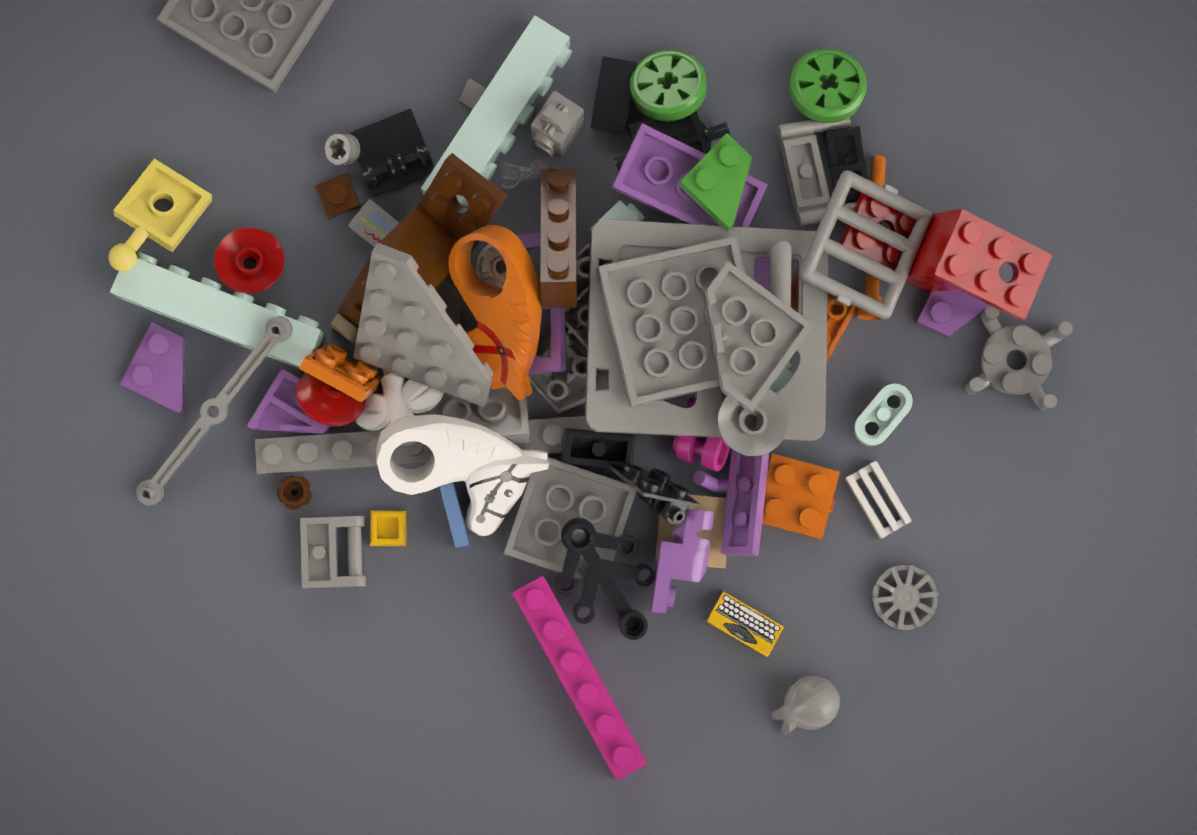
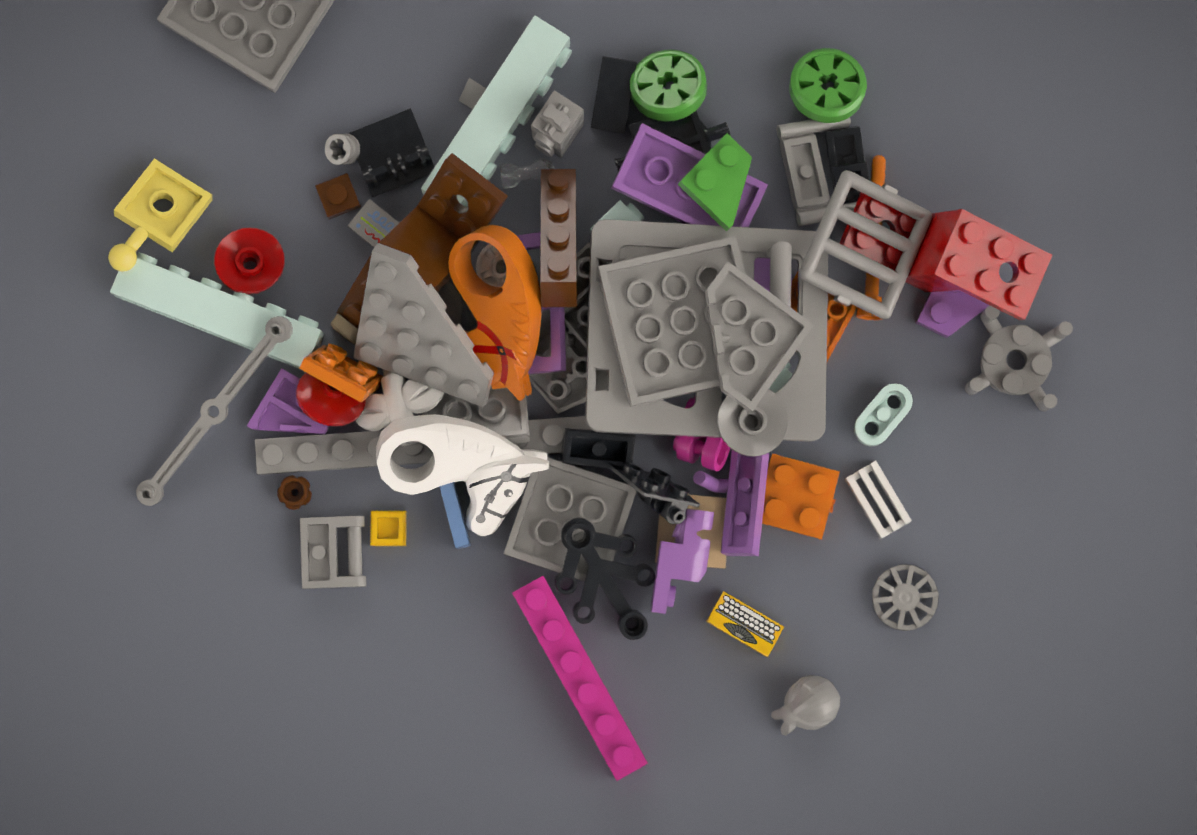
medium lavender wing [120,322,185,415] -> none

